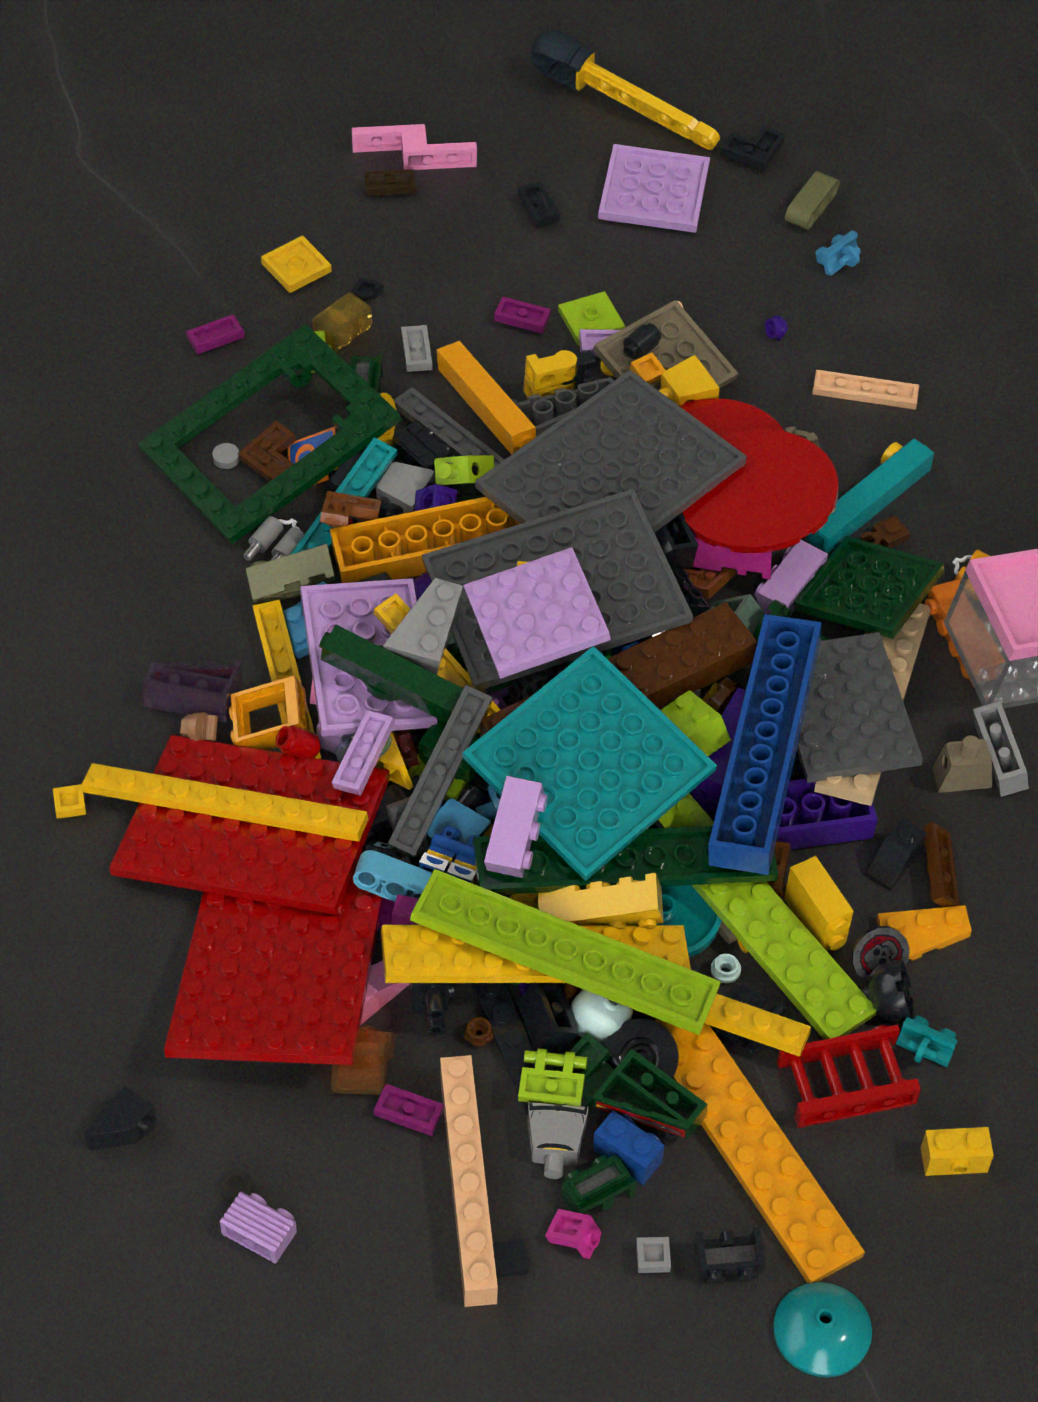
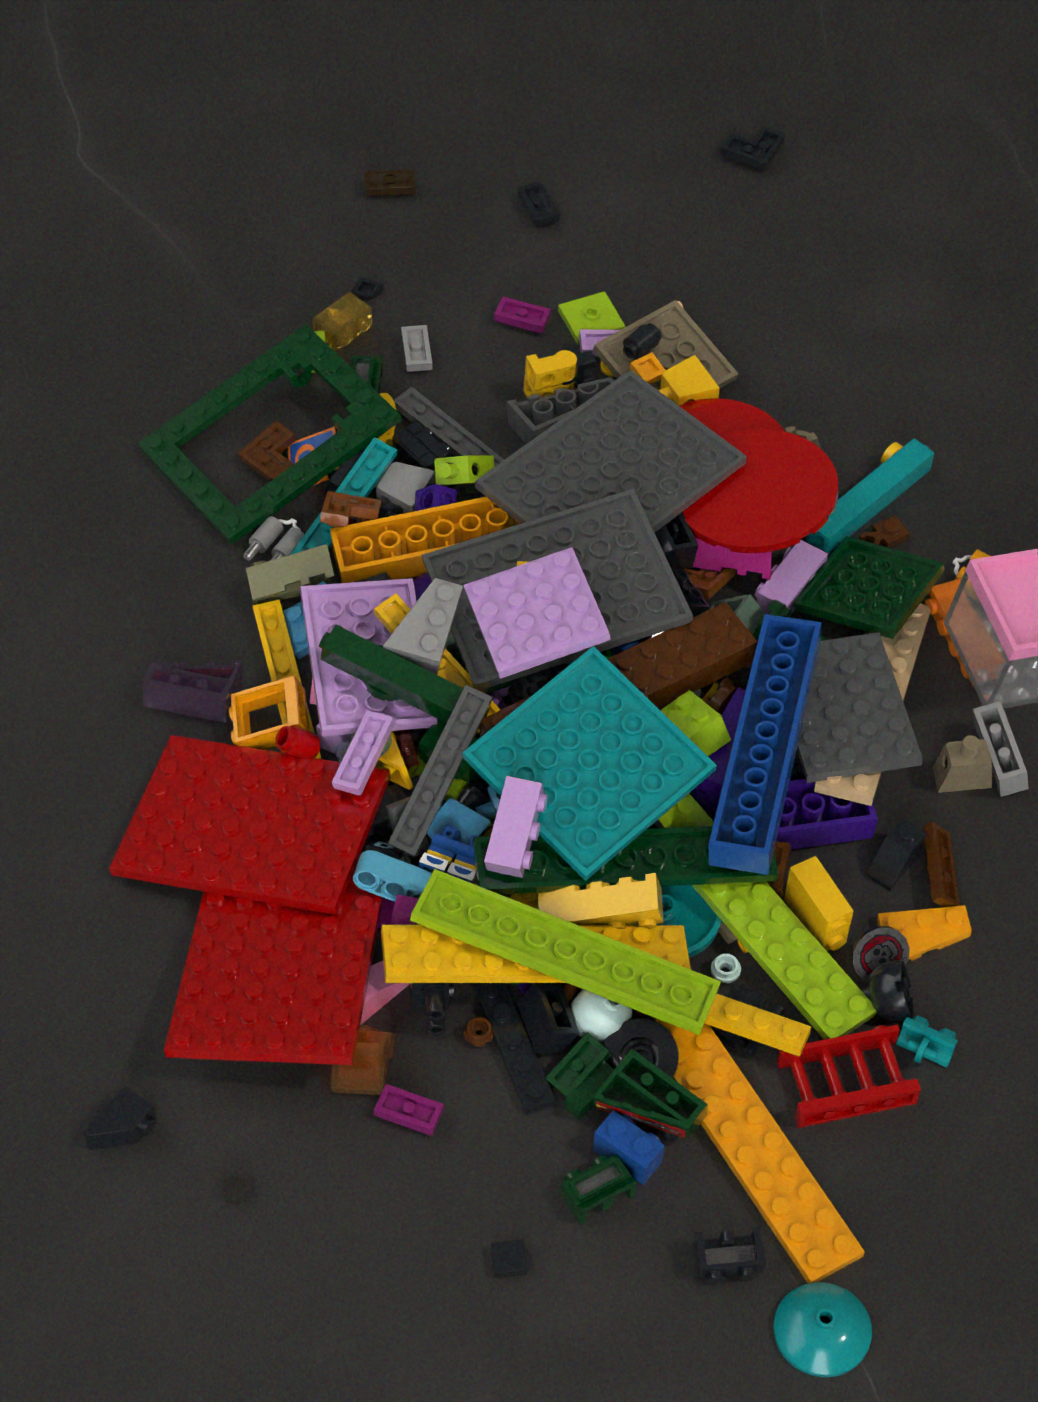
yellow plate [53,784,86,819] -> none
yellow plate [81,763,368,842] -> none
medium nougat piece [180,712,218,742] -> none
magenta plate [186,315,245,354] -> none
light grey tile [212,443,240,469] -> none
lavender brick [220,1192,297,1263] -> none
yellow plate [261,235,332,293] -> none
bright pink bracket [352,124,477,170] -> none
light orange brick [436,341,536,455] -> none
light nougat brick [440,1055,498,1307] -> none
lime plate [518,1048,587,1106] -> none
light grey torso [527,1102,588,1179] -> none
yellow piece [531,30,720,150] -> none
dark pink bracket [545,1209,601,1259] -> none
lavender plate [598,144,710,233] -> none
light grey plate [636,1237,671,1273] -> none
dark purple plate [765,315,788,340] -> none
olive beam [785,171,840,230] -> none
light nougat tile [812,370,919,410] -> none
dark azure hips [816,230,861,276] -> none
yellow brick [920,1127,994,1176] -> none

